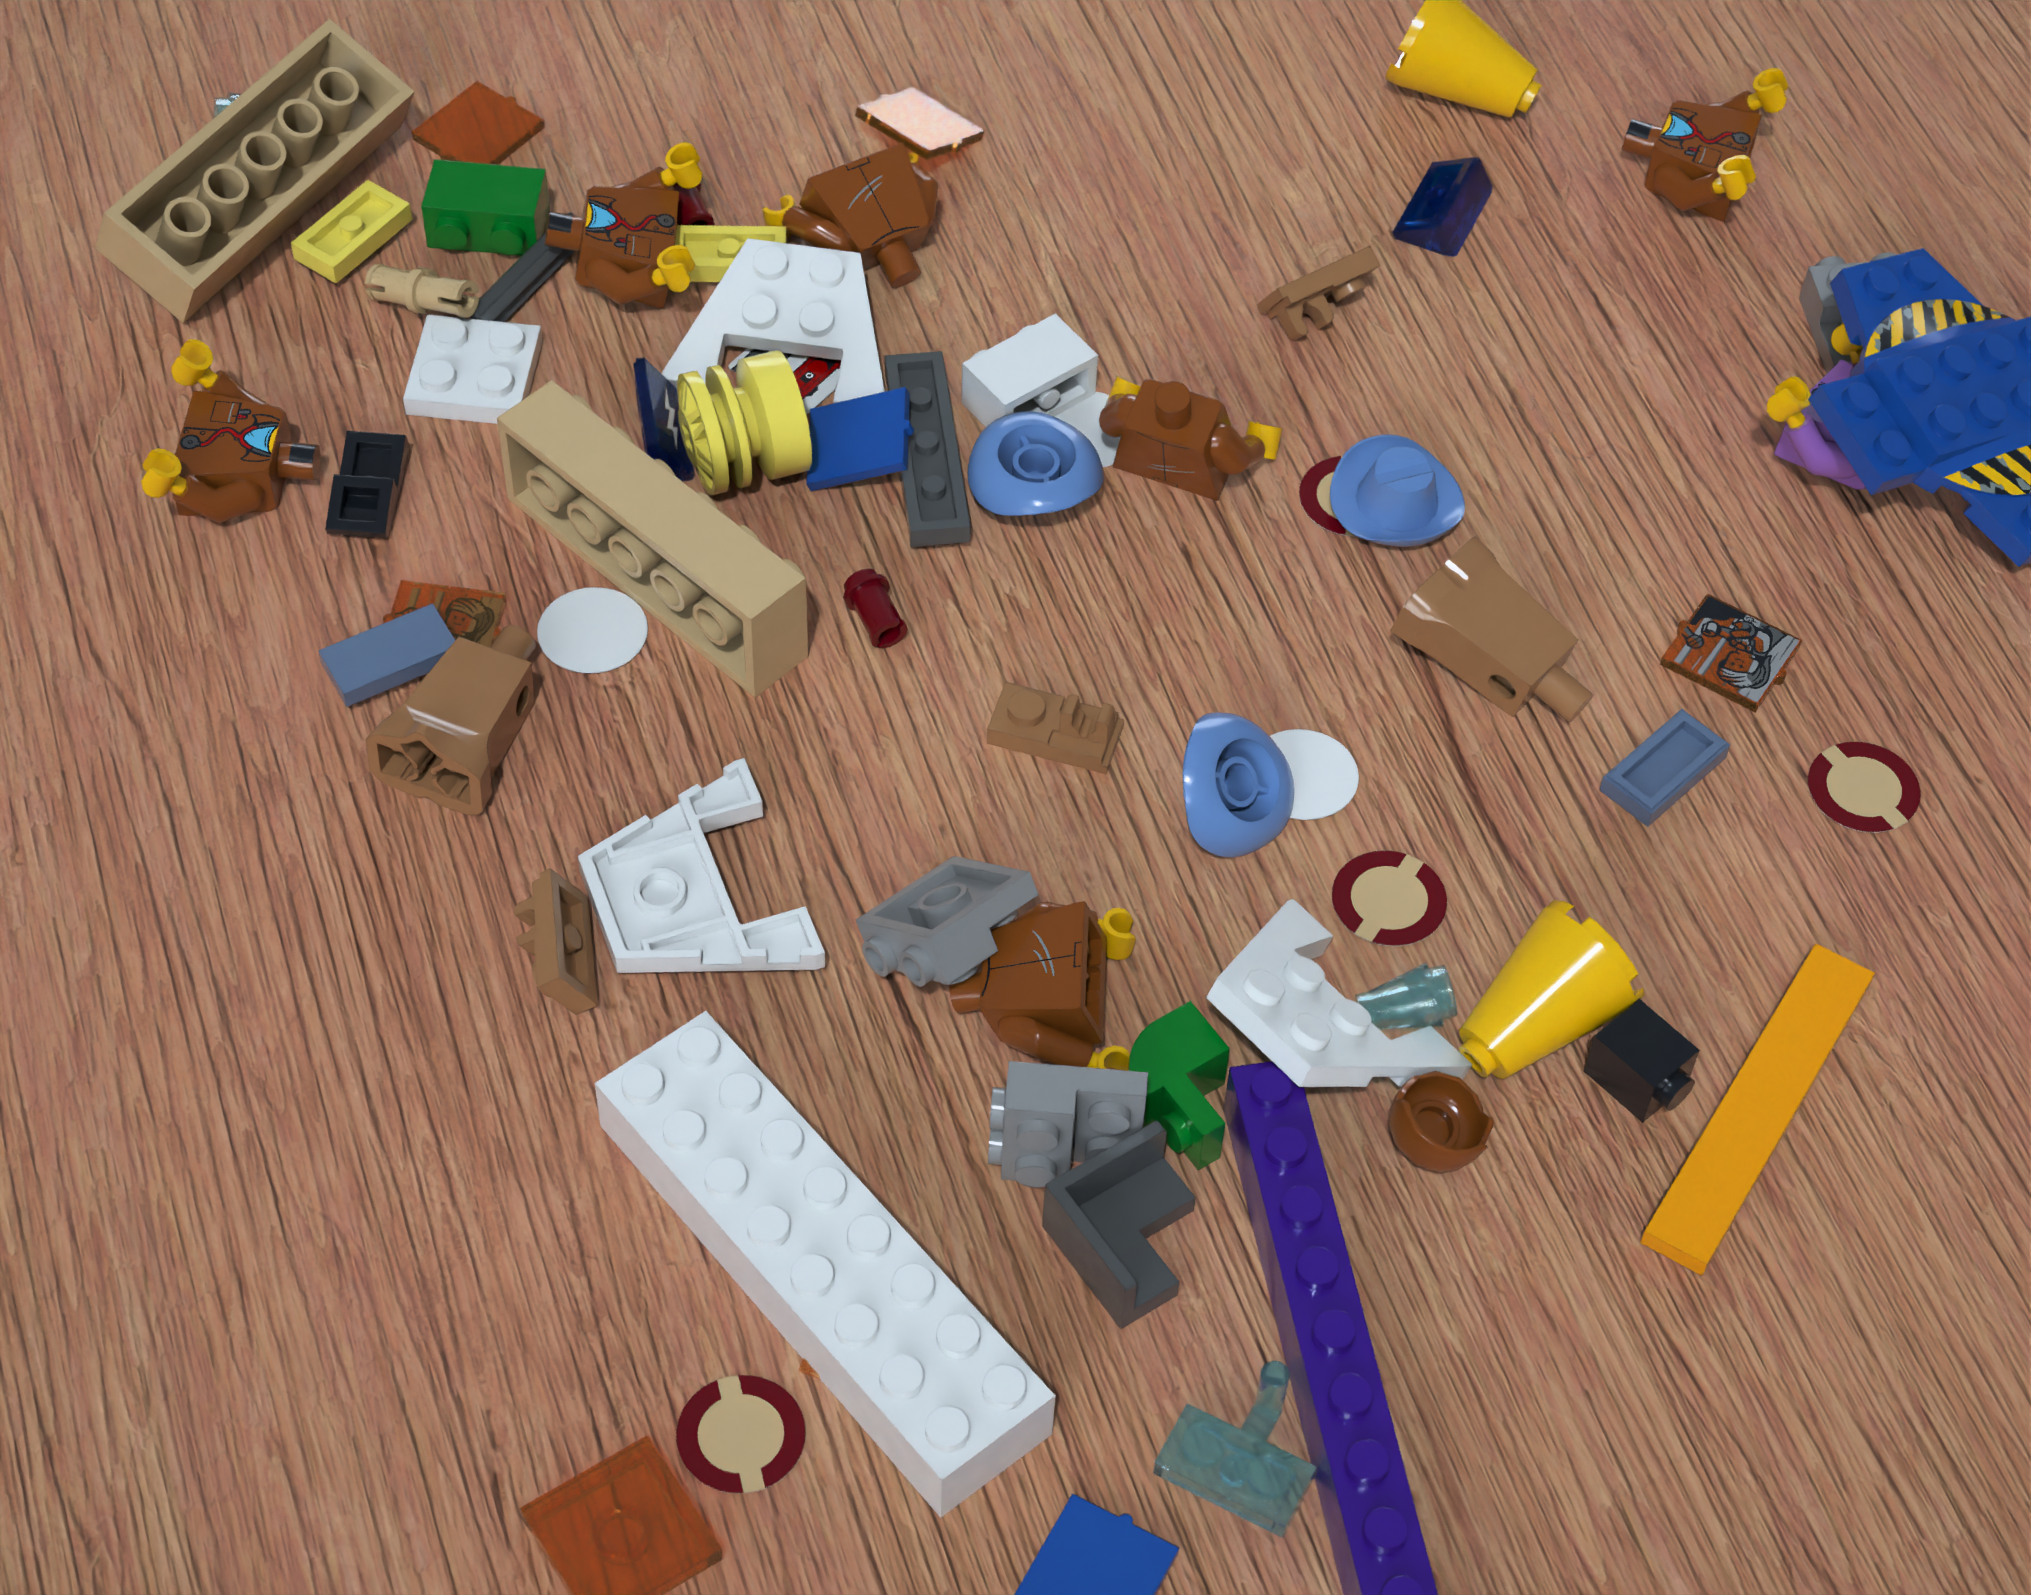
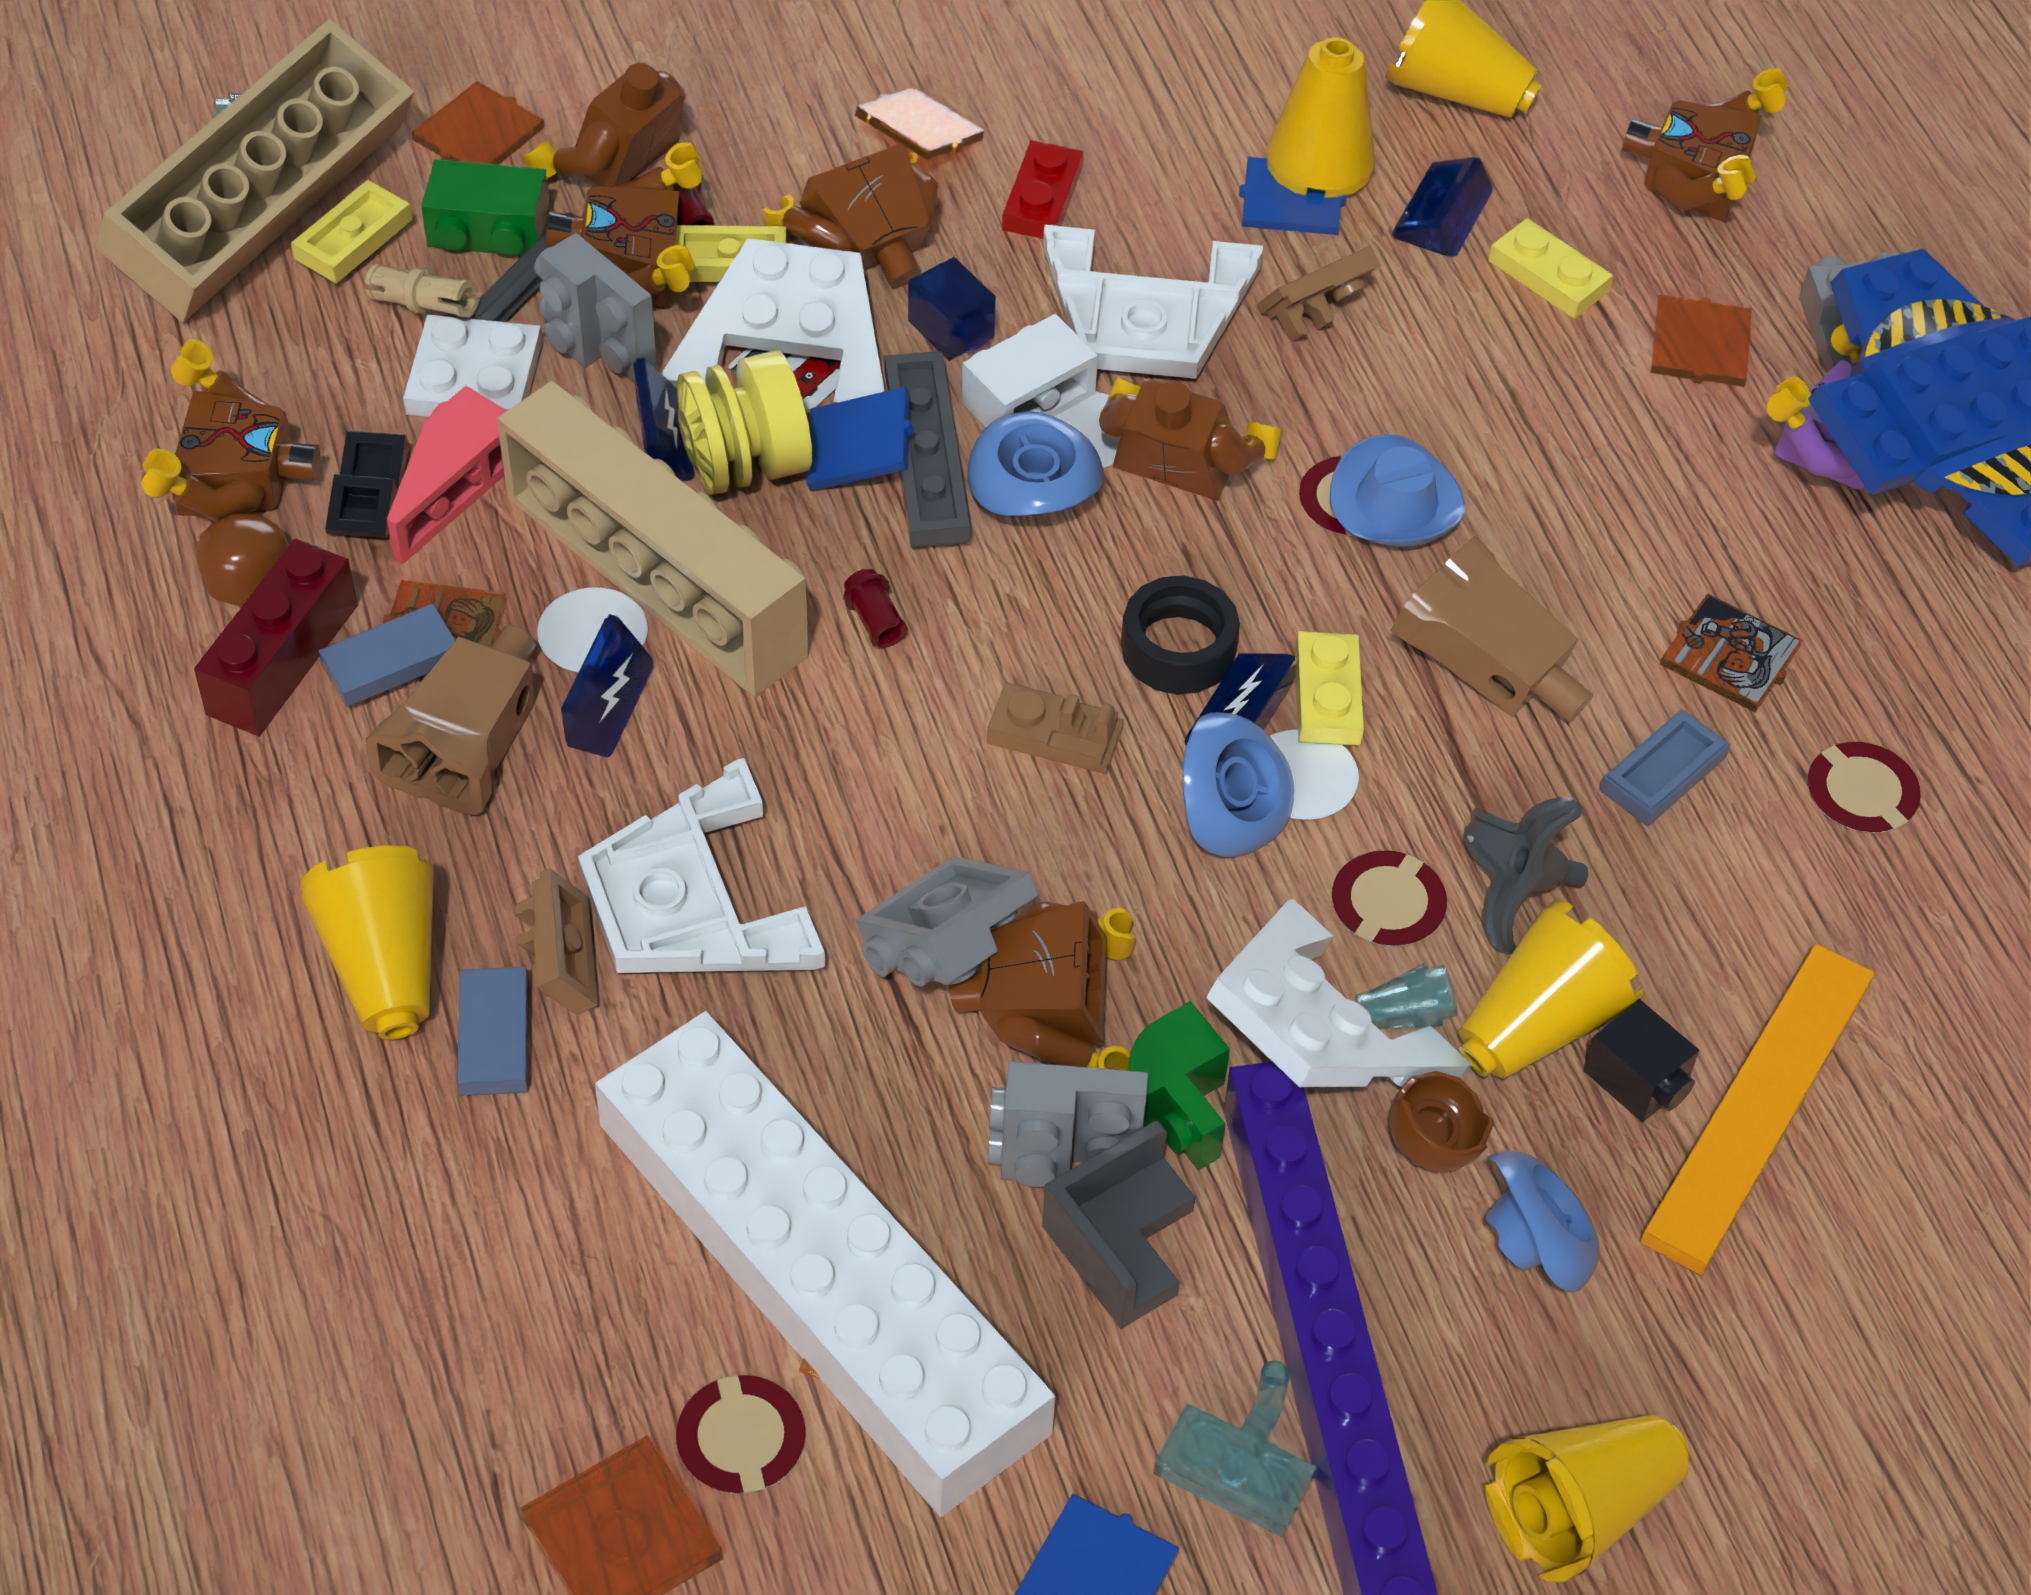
none -> dark red brick [194,538,358,737]
none -> dark orange hair [196,513,289,605]
none -> yellow cone [299,845,434,1040]
none -> coral slope [387,386,507,564]
none -> sand blue tile [457,967,528,1096]
none -> dark orange torso [521,62,686,187]
none -> light grey plate [534,233,658,388]
none -> clear blue slope [561,614,653,757]
none -> clear blue brick [908,257,996,361]
none -> red plate [1002,140,1084,239]
none -> white wing [1043,225,1263,379]
none -> black tyre [1121,575,1240,694]
none -> clear blue slope [1184,653,1297,745]
none -> blue piece [1239,157,1347,235]
none -> yellow cone [1266,37,1375,198]
none -> light yellow plate [1295,631,1364,745]
none -> dark grey piece [1463,797,1588,955]
none -> yellow cone [1485,1415,1689,1582]
none -> medium blue hat [1486,1151,1600,1292]
none -> light yellow plate [1488,218,1614,319]
none -> clear orange piece [1650,295,1752,387]

